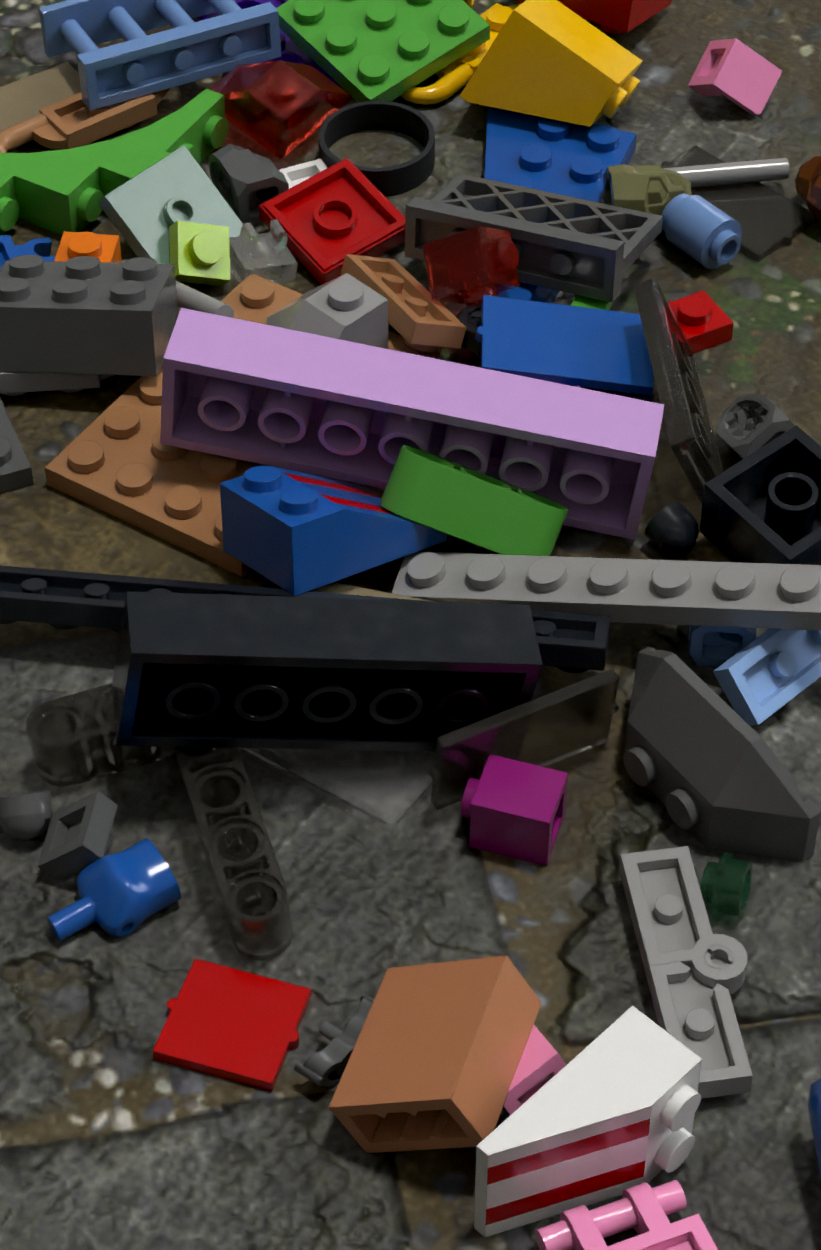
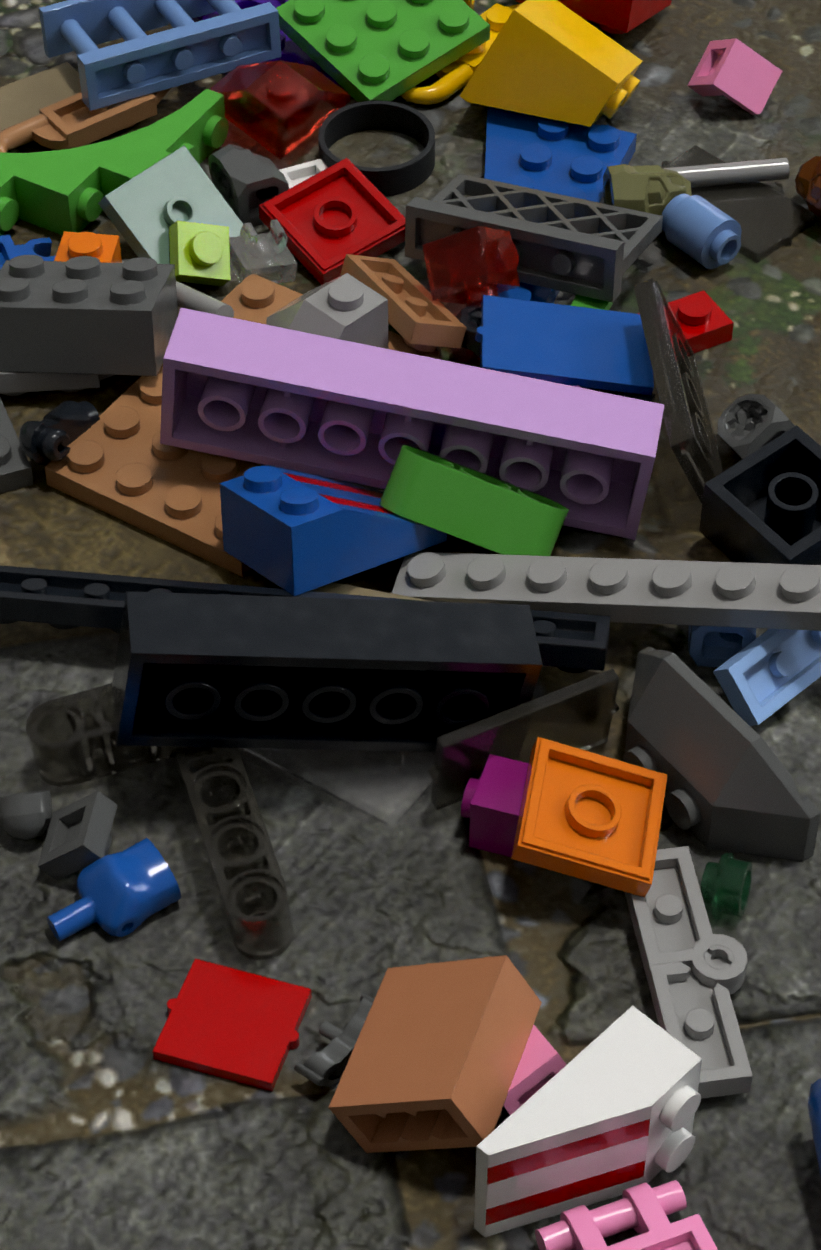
black hinge [644,502,699,556] -> none
none -> black arm [19,400,100,465]
none -> orange tile [511,737,668,898]

